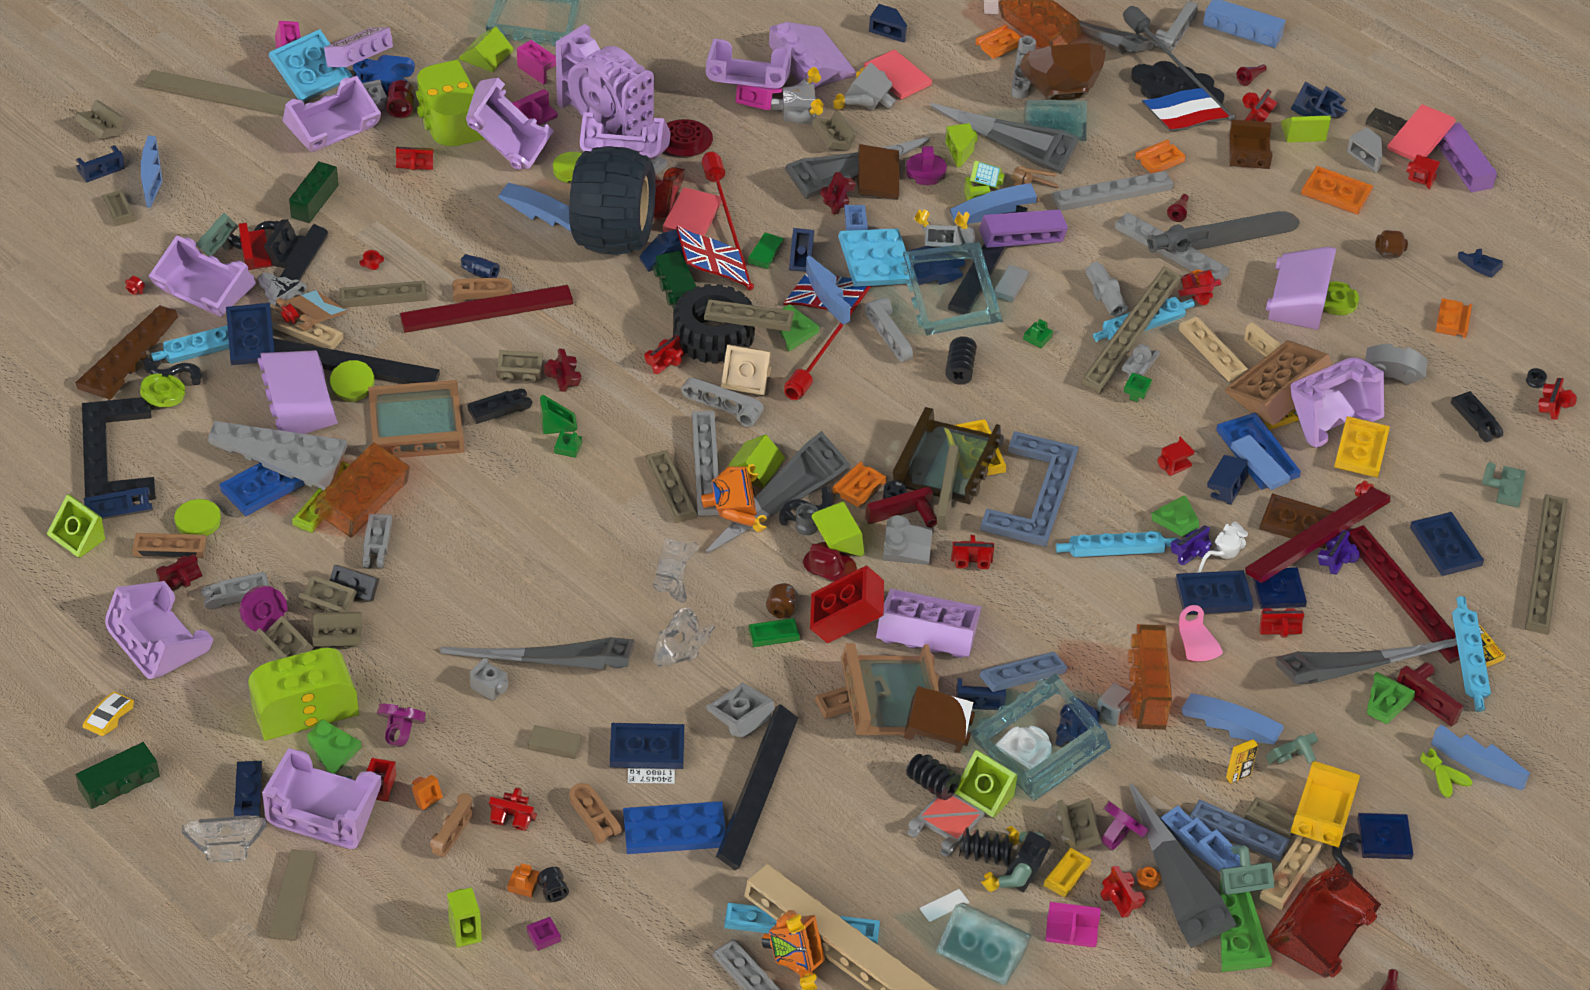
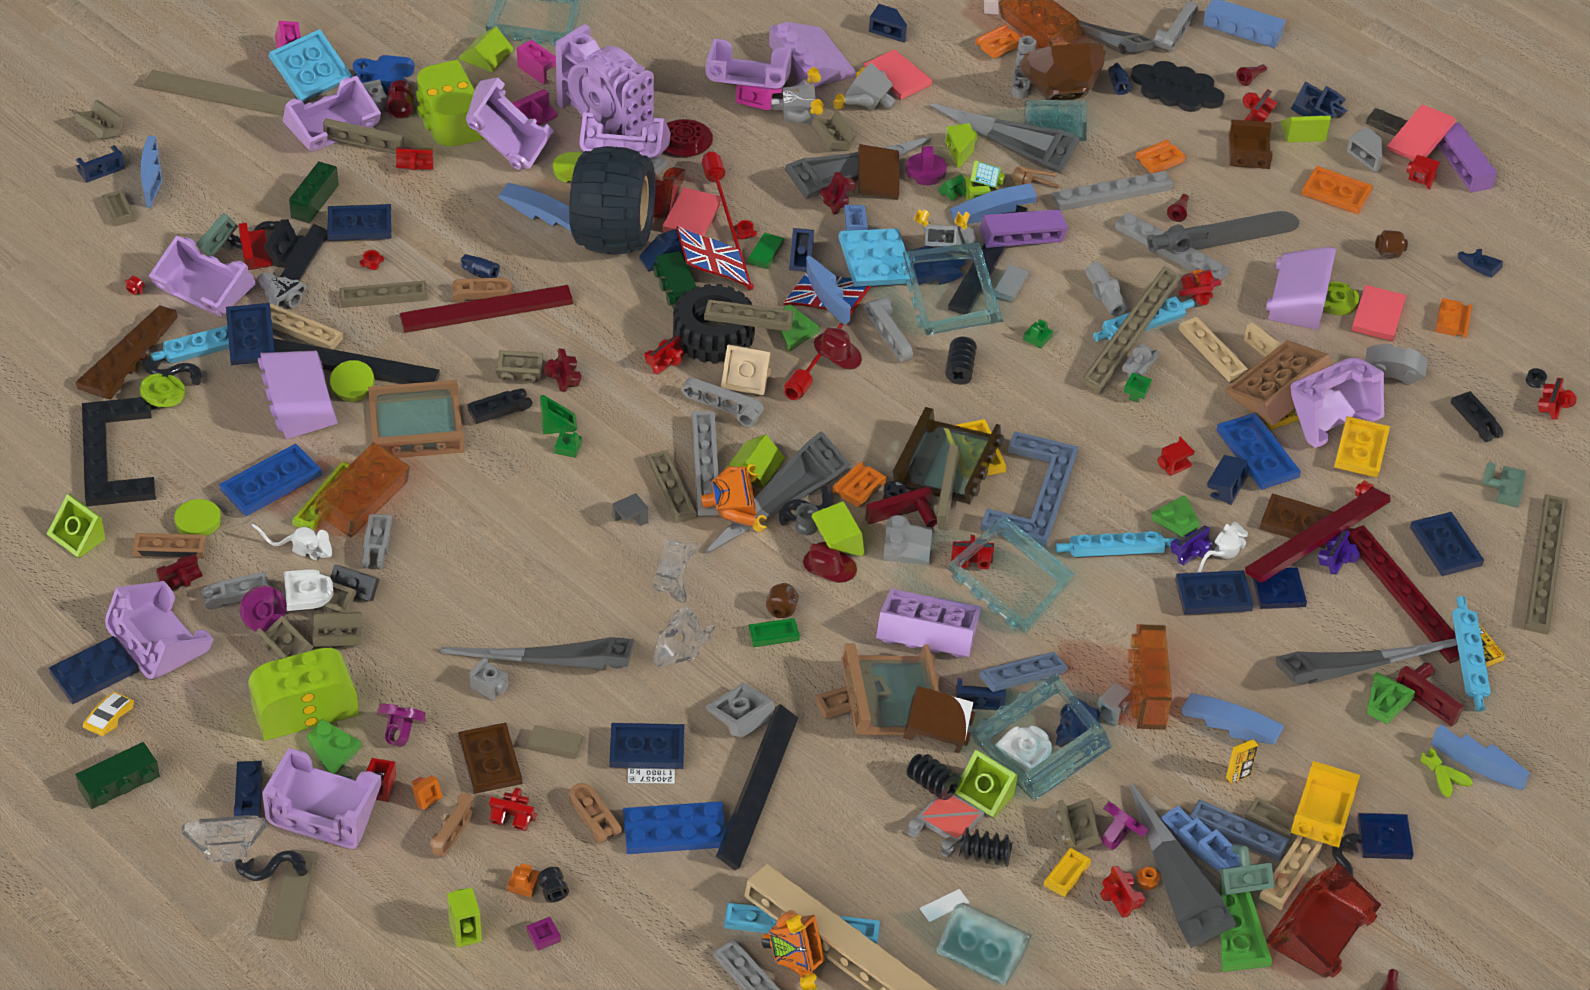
dark blue plate [84,487,153,520] -> none
light grey wing [208,421,347,495] -> none
medium nougat flag [274,290,346,331] -> none
red plate [280,303,300,324] -> none
lavender brick [324,27,393,67] -> none
red brick [810,565,884,644] -> none
torso [981,826,1051,893] -> none
dark pink panel [1045,902,1101,948] -> none
flag [1123,6,1235,131] -> none
bright pink piece [1179,605,1223,661] -> none
medium blue tile [1231,435,1290,490] -> none
red hips [1259,608,1304,638] -> none
sand green plate [1265,732,1318,765] -> none
none -> dark blue plate [49,636,138,704]
none -> black animal [235,850,308,881]
none -> white animal [252,524,332,561]
none -> white tile [284,570,333,611]
none -> dark tan tile [323,118,404,154]
none -> dark blue plate [327,204,392,241]
none -> reddish brown tile [458,722,523,794]
none -> dark grey panel [613,493,648,526]
none -> red plate [734,220,757,240]
none -> dark red piece [814,328,862,370]
none -> green tile [938,174,966,201]
none -> clear light blue windscreen [947,515,1075,634]
none -> dark blue hinge [1108,62,1132,95]
none -> coral tile [1351,285,1407,341]

